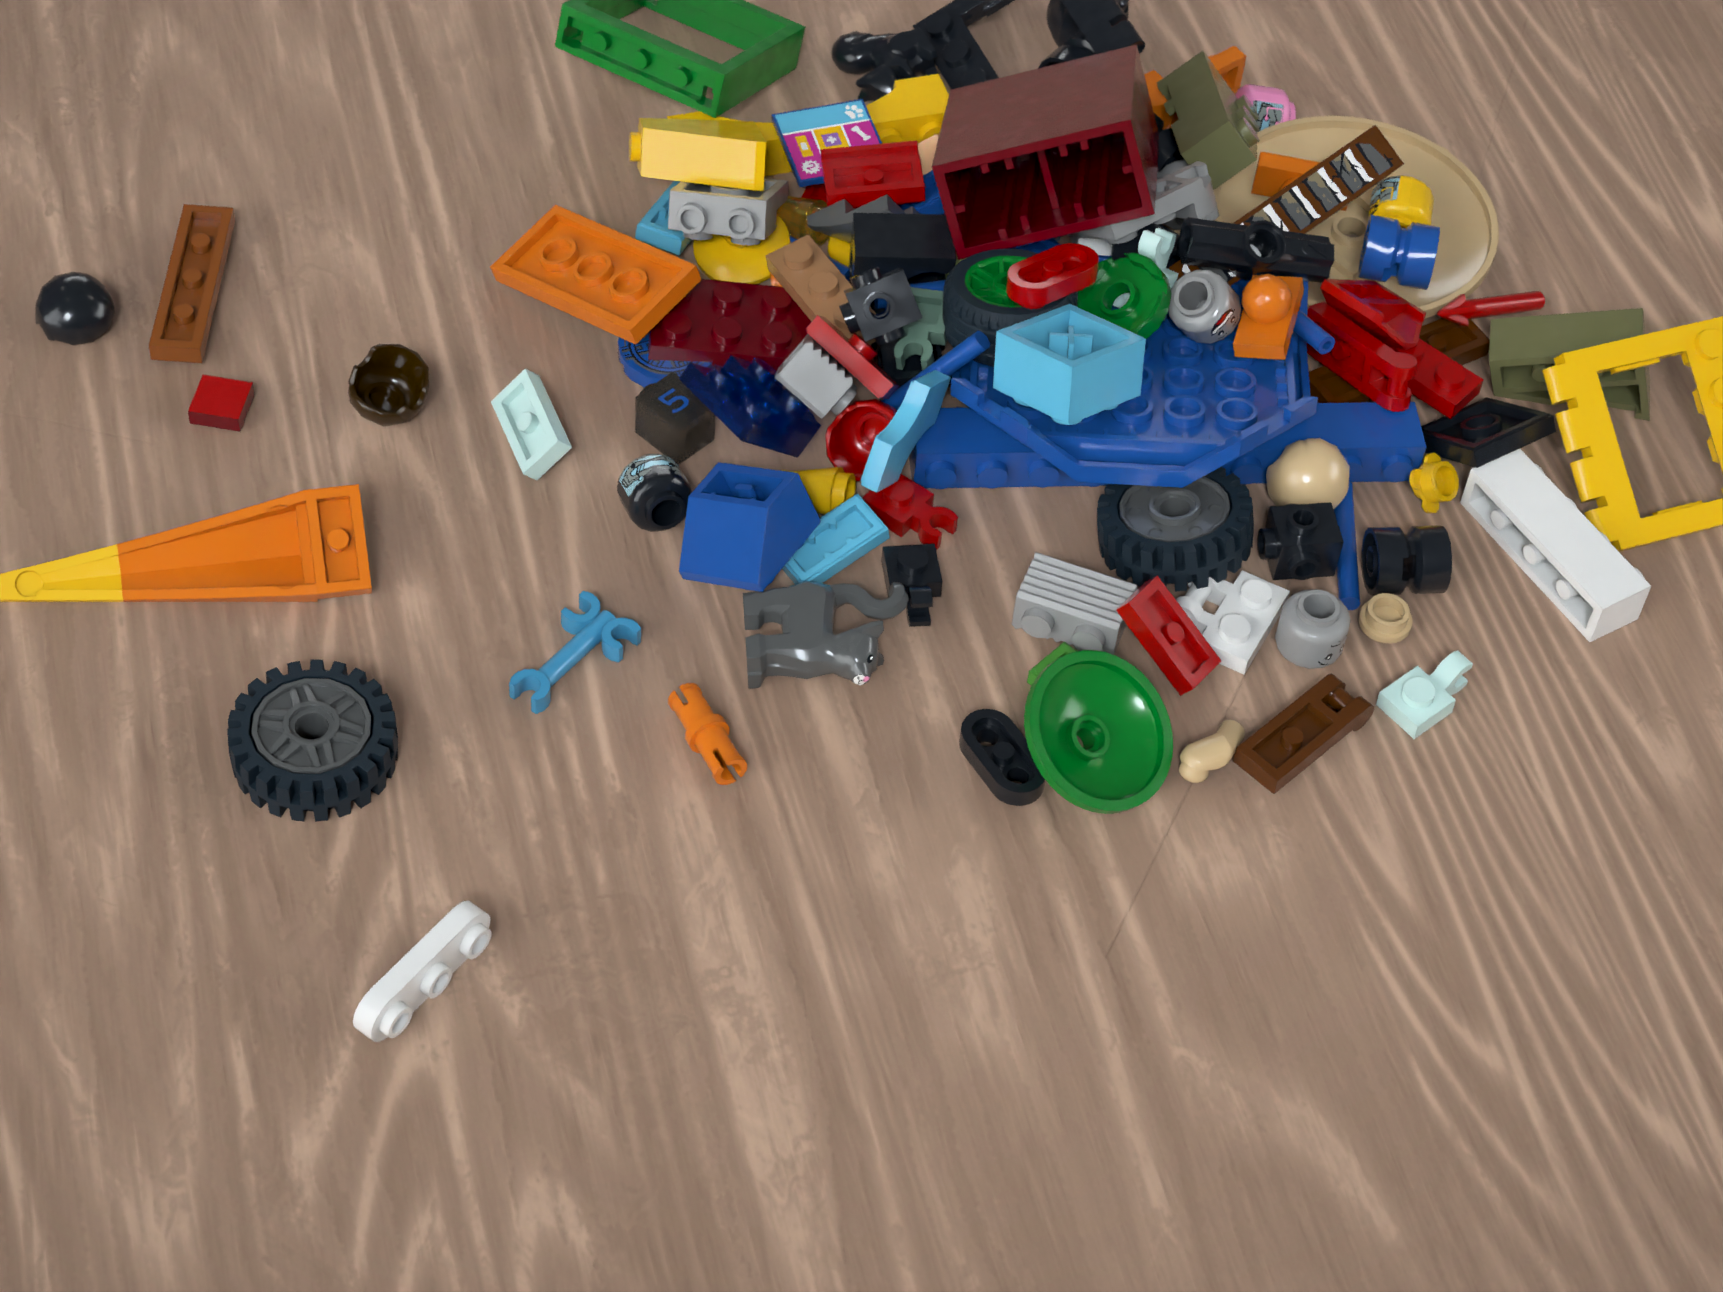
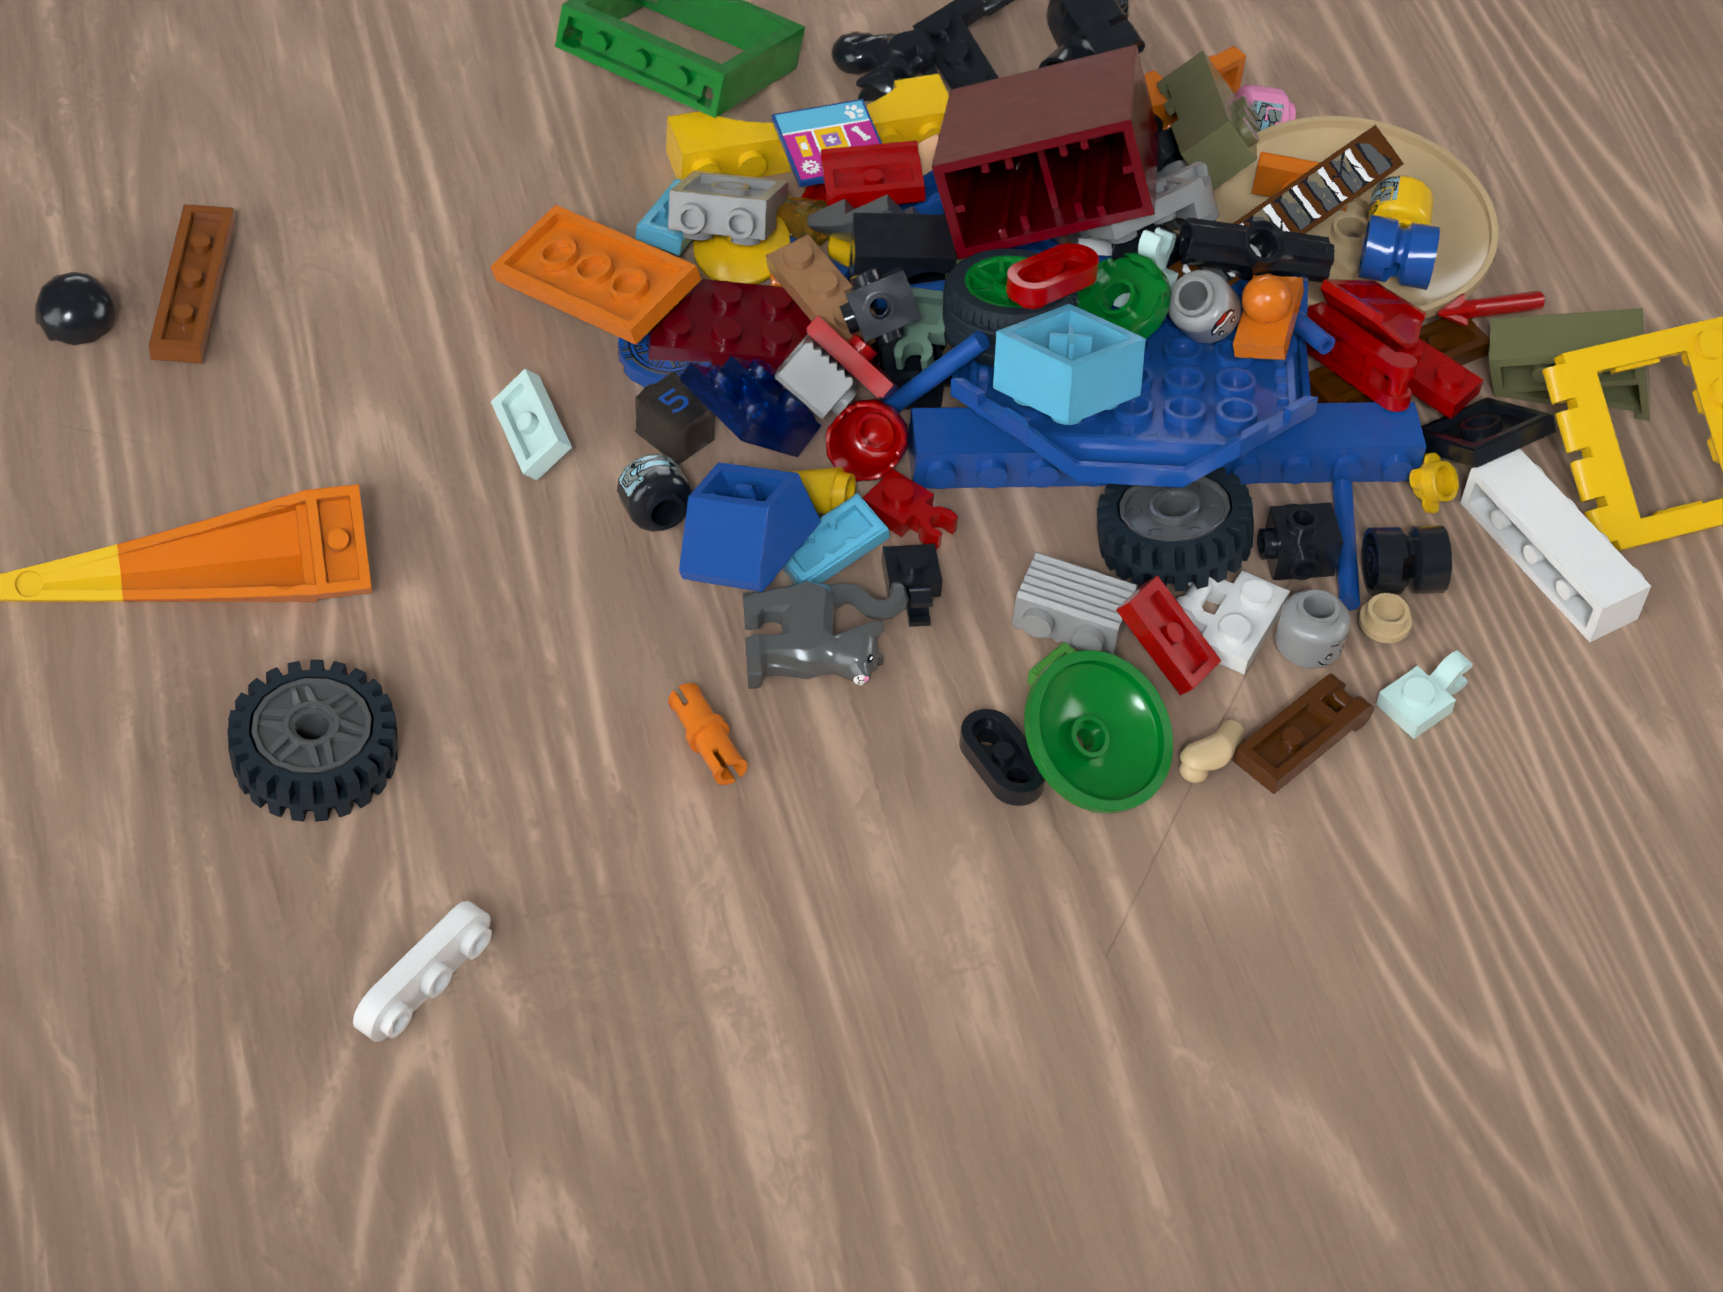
red tile [188,374,254,432] -> none
dark brown hair [348,344,429,427] -> none
dark azure bar [509,591,641,714] -> none
yellow slope [629,118,766,191] -> none
medium azure tile [860,370,951,493] -> none
tan hair [1266,438,1350,509] -> none

